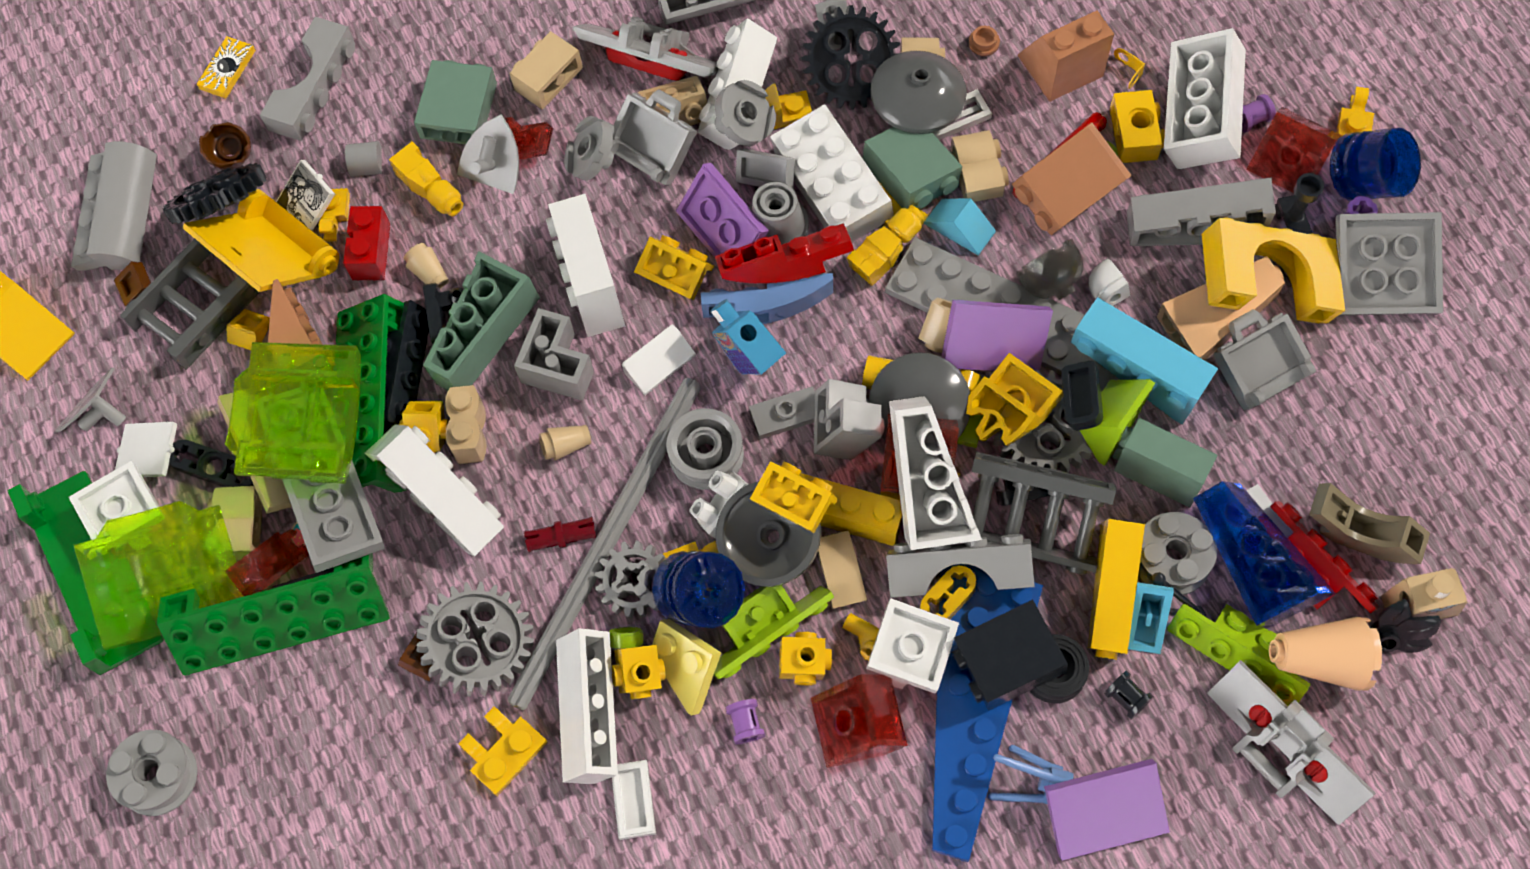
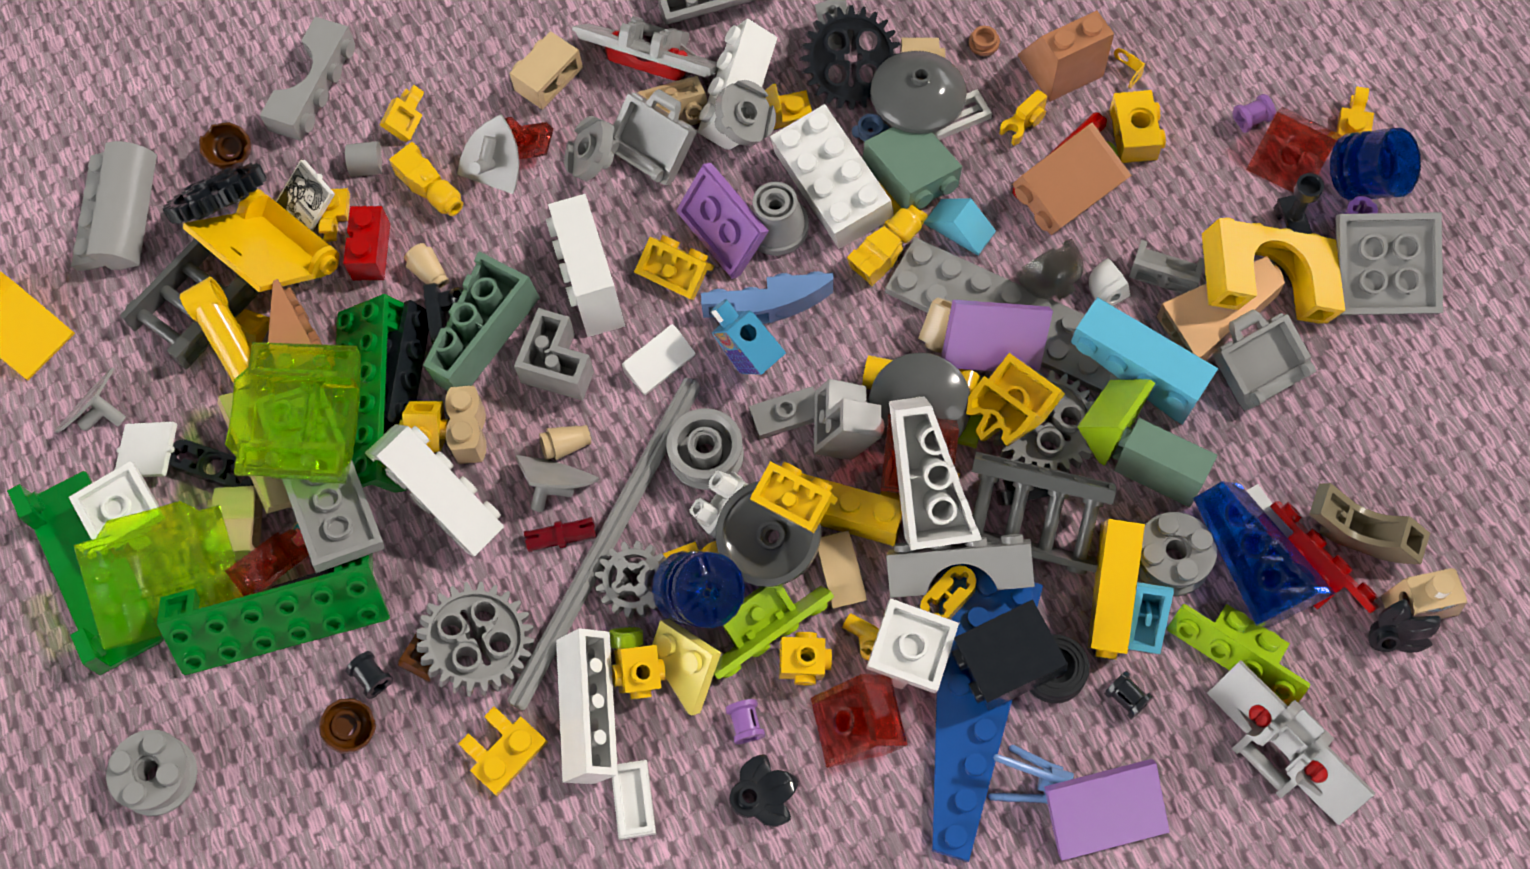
reddish brown plate [114,261,151,306] -> none
tile [197,36,256,98] -> none
sand green brick [414,60,497,144] -> none
red slope [715,223,854,284] -> none
light grey tile [736,149,795,189] -> none
tan brick [950,130,1009,202] -> none
black piece [1061,361,1103,431] -> none
light grey wedge [1127,178,1276,246] -> none
black hinge [1151,572,1206,617] -> none
white brick [1164,28,1246,169] -> none
light nougat cone [1269,617,1382,691] -> none
none -> yellow piece [180,277,268,391]
none -> reddish brown hair [319,698,376,754]
none -> black bush [345,651,393,699]
none -> yellow plate [379,85,424,142]
none -> light grey shield [515,455,599,512]
none -> black plate [729,754,799,827]
none -> medium blue plate [852,114,889,142]
none -> yellow plate [999,89,1048,146]
none -> light grey hinge [1129,240,1204,294]

